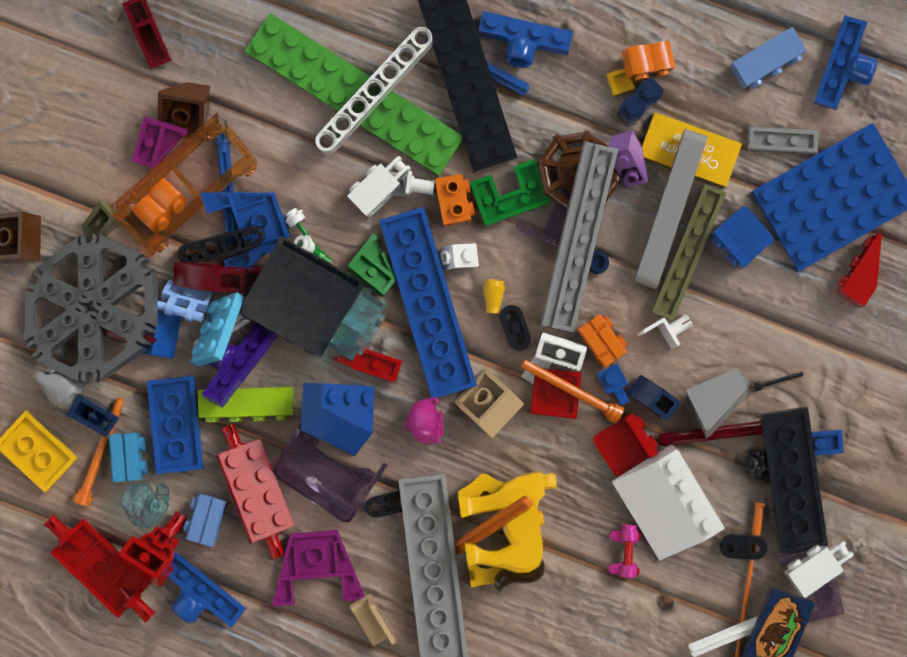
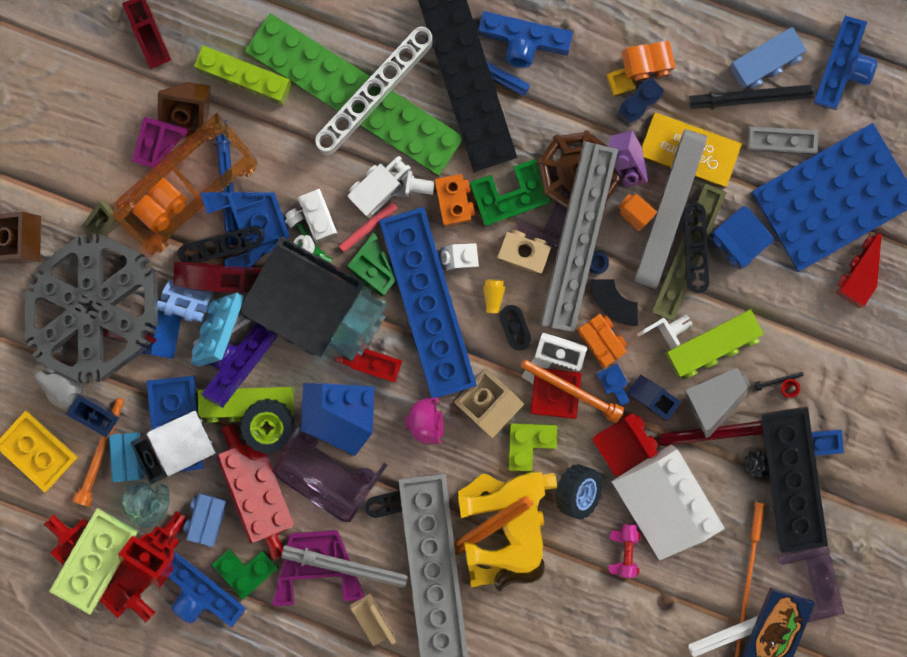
black plate [720,534,768,560] -> none
white brick [784,540,854,598] -> none
none -> yellowish green tile [49,508,139,615]
none -> slope [130,411,215,484]
none -> lime brick [194,45,292,106]
none -> green plate [212,548,279,600]
none -> black wheel [241,398,295,454]
none -> light grey axle [281,545,407,588]
none -> white brick [298,189,338,243]
none -> coral bar [339,202,398,253]
none -> tan brick [497,230,551,276]
none -> lime plate [509,423,557,471]
none -> black wheel [555,464,602,520]
none -> black tile [590,279,638,326]
none -> orange brick [618,193,657,232]
none -> lime brick [665,309,764,379]
none -> black beam [683,202,709,294]
none -> black axle [689,85,814,110]
none -> red hinge [781,379,800,399]

